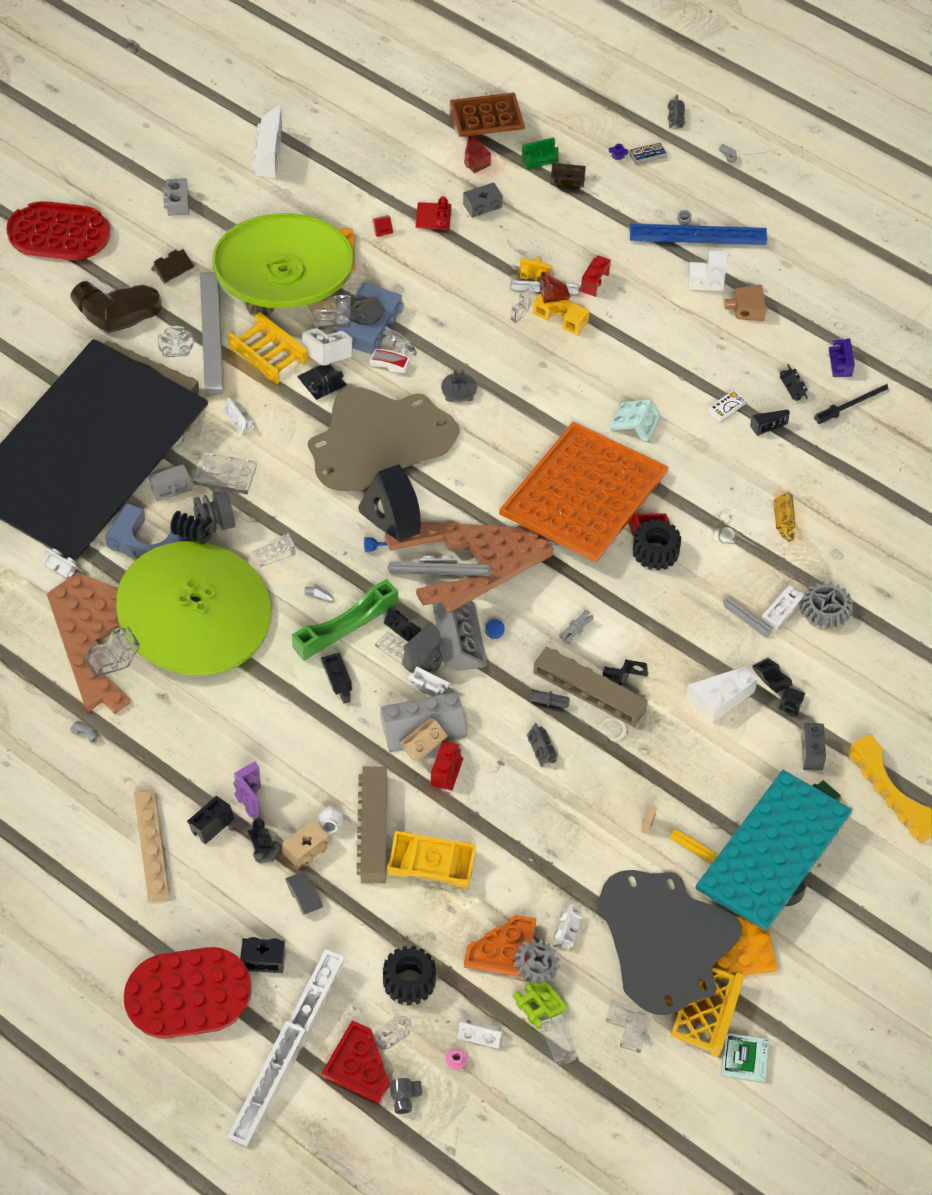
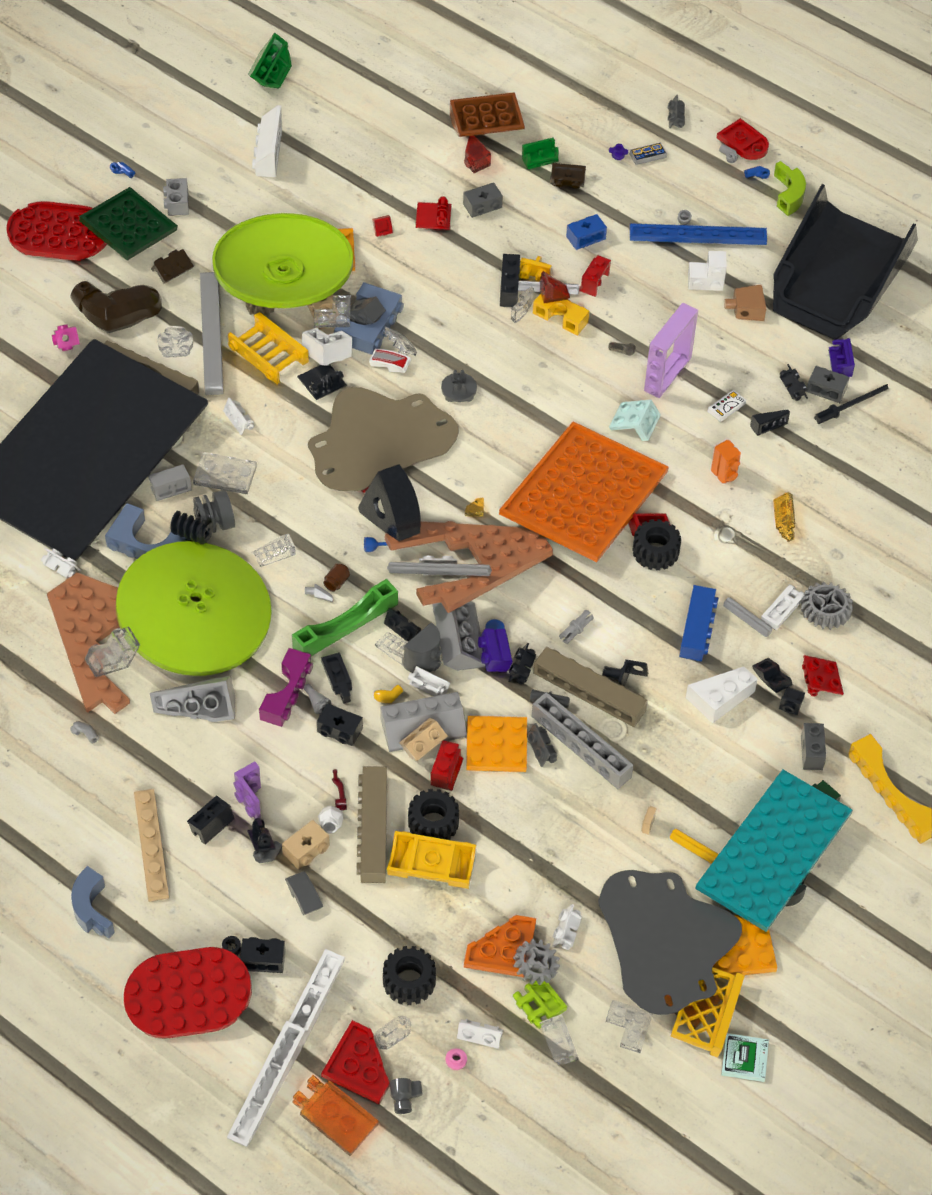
none -> dark pink brick [51,324,80,351]
none -> sand blue arch [71,866,115,938]
none -> dark green plate [79,187,178,261]
none -> blue arm [110,162,135,178]
none -> light grey wedge [150,676,235,722]
none -> black bush [222,936,241,956]
none -> green wedge [248,33,292,89]
none -> magenta arch [259,648,313,727]
none -> clear orange tile [292,1075,379,1156]
none -> light grey cone [304,684,331,714]
none -> black brick [316,703,363,746]
none -> reddish brown brick [323,564,350,592]
none -> dark red piece [332,769,347,811]
none -> yellow arm [374,685,403,704]
none -> black tyre [408,789,459,840]
none -> clear yellow tile [465,498,484,516]
none -> light orange plate [466,716,527,772]
none -> dark purple brick [478,629,513,672]
none -> black arch [500,254,520,307]
none -> black hinge [508,643,536,684]
none -> light grey brick [531,692,634,789]
none -> blue brick [566,214,607,250]
none -> clear smoke arm [608,342,636,356]
none -> lavender window [644,303,698,398]
none -> blue brick [679,585,719,662]
none -> orange brick [711,440,741,483]
none -> red plate [716,118,769,160]
none -> blue arm [744,166,770,179]
none -> black windscreen [773,184,918,340]
none -> lime arch [774,161,806,216]
none -> red hinge [802,655,844,697]
none -> dark grey brick [806,366,850,403]

